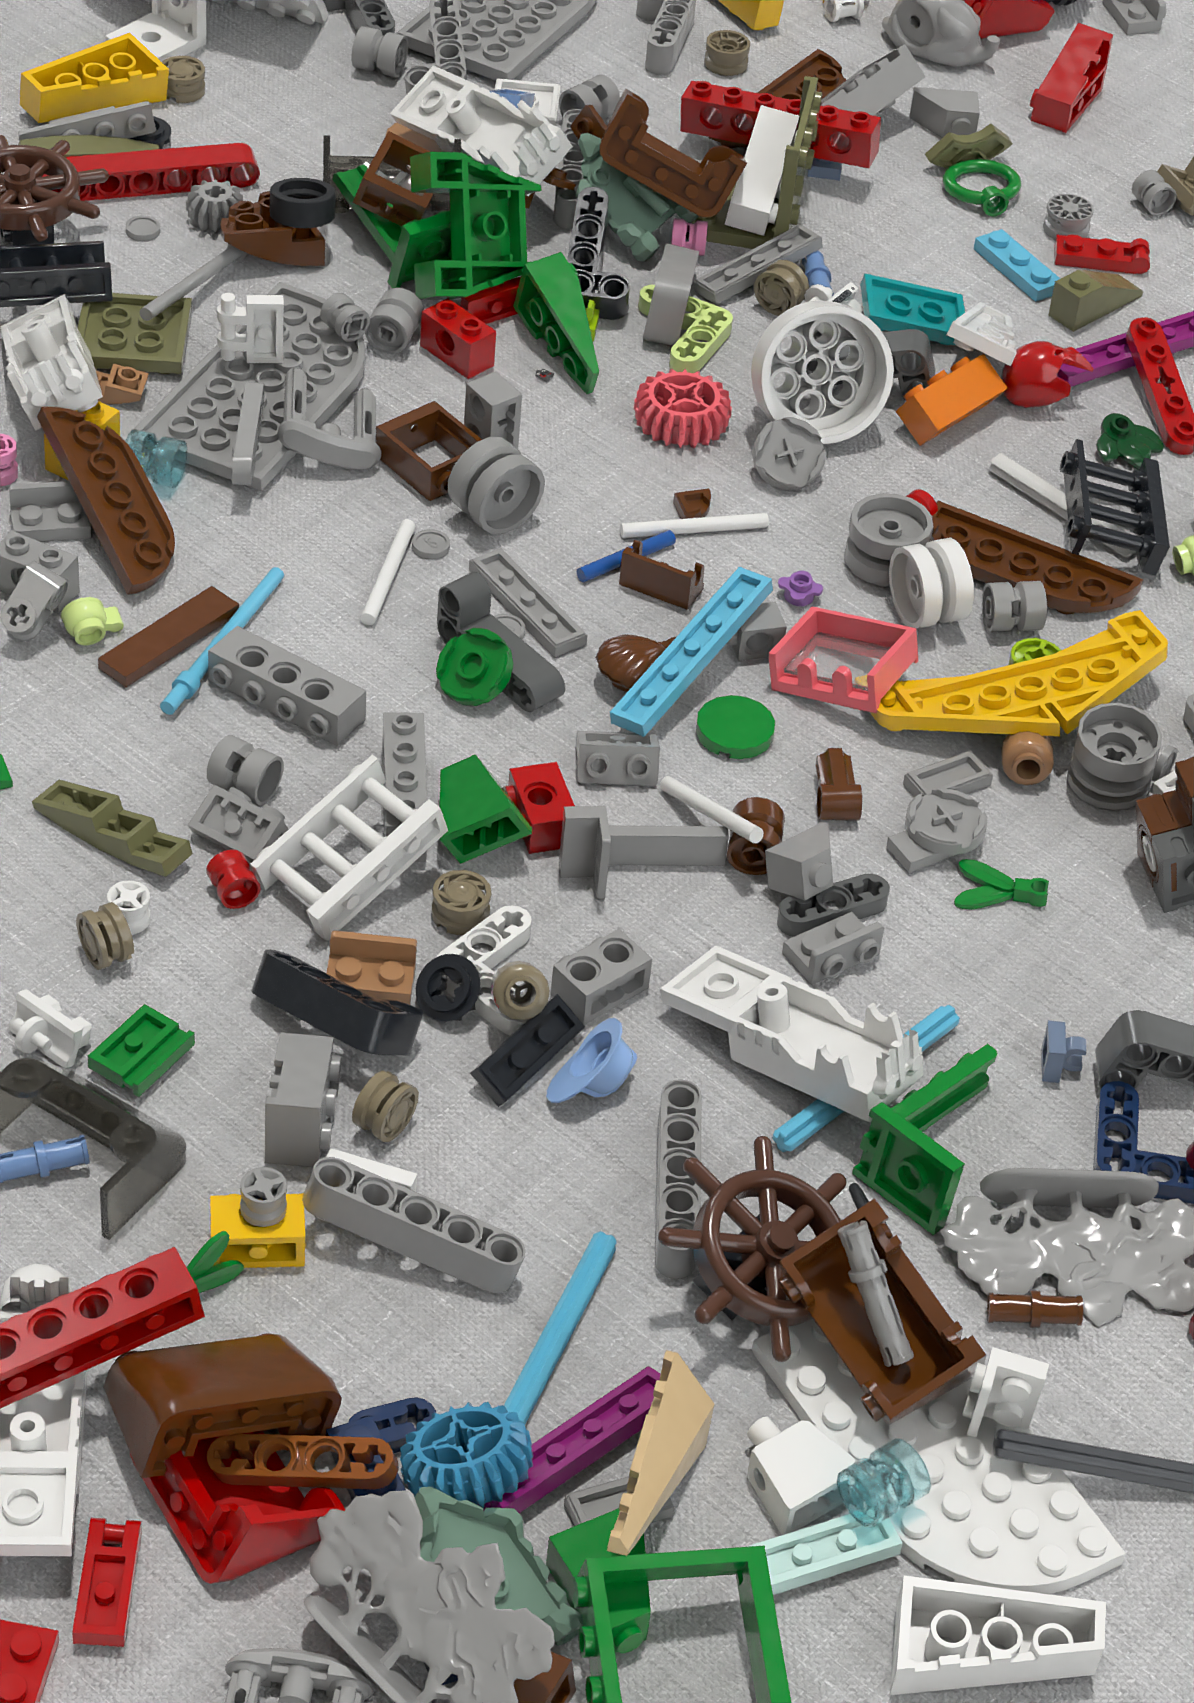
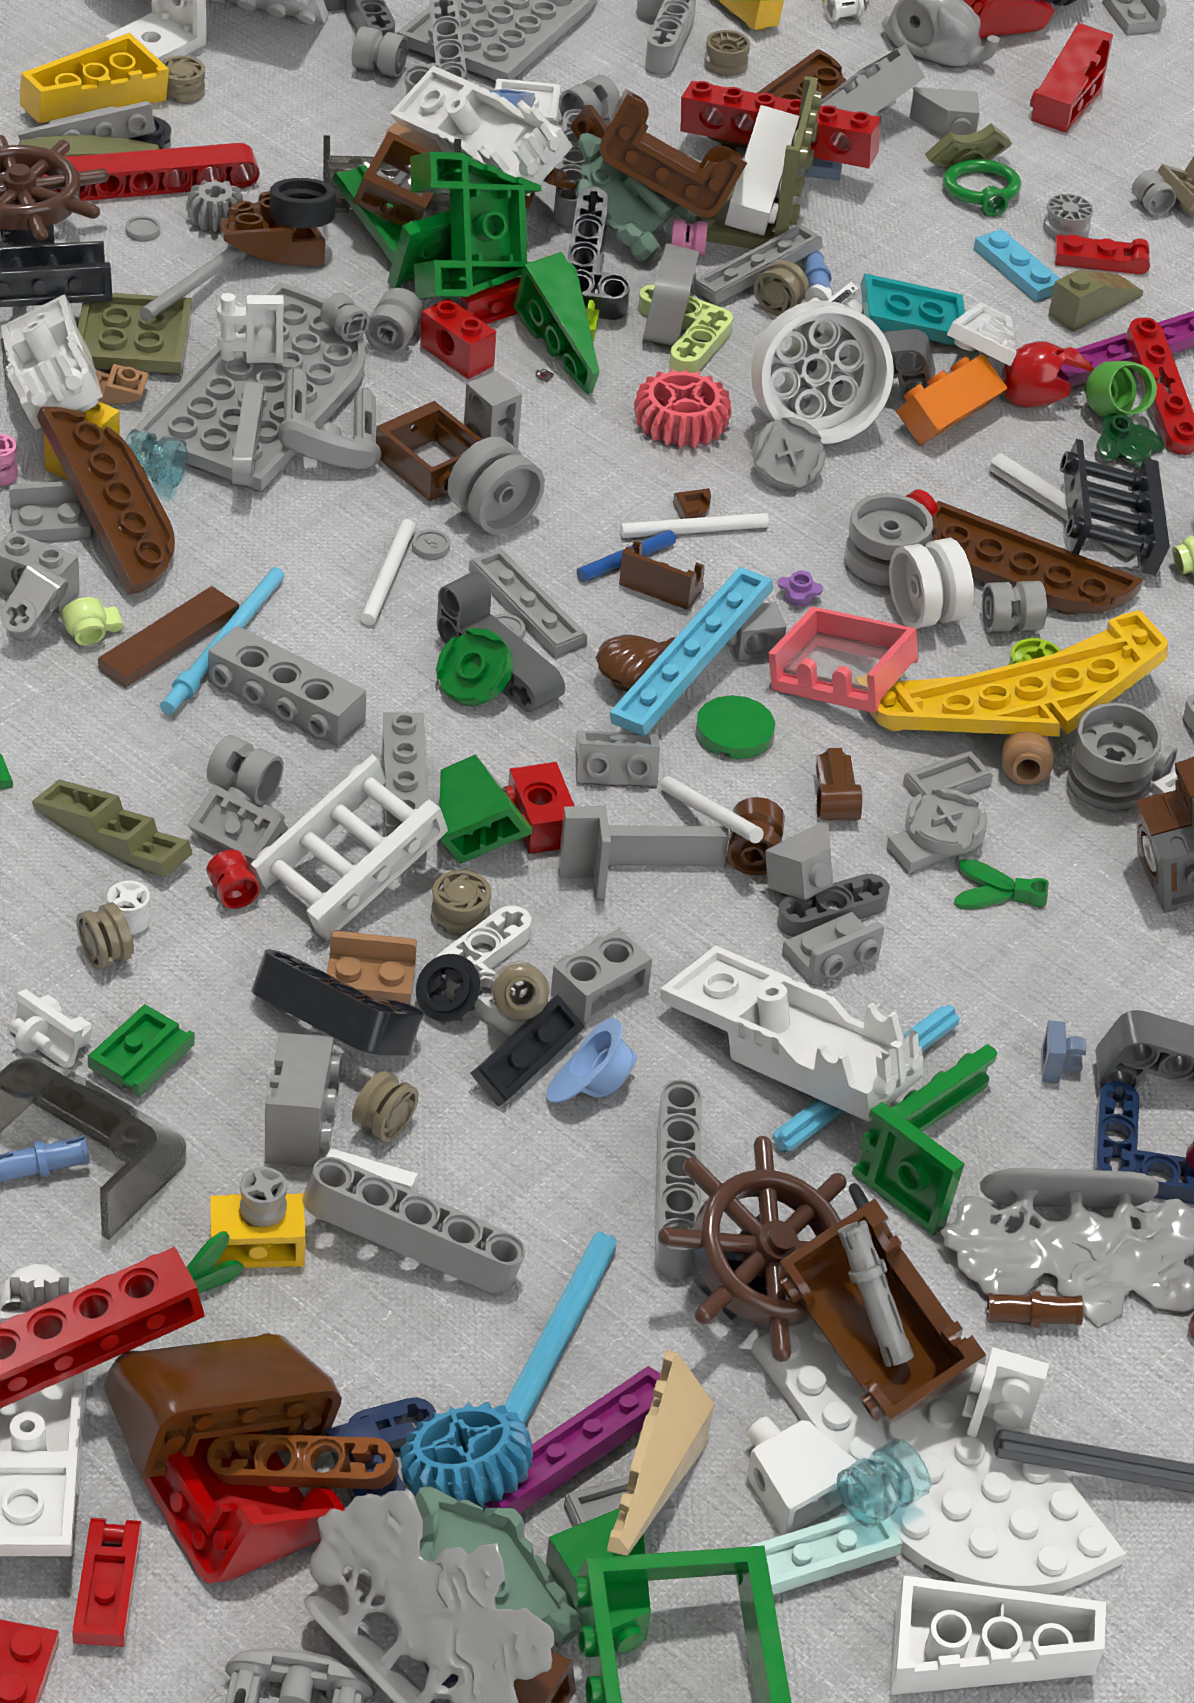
none -> bright green helmet [1085,361,1157,418]

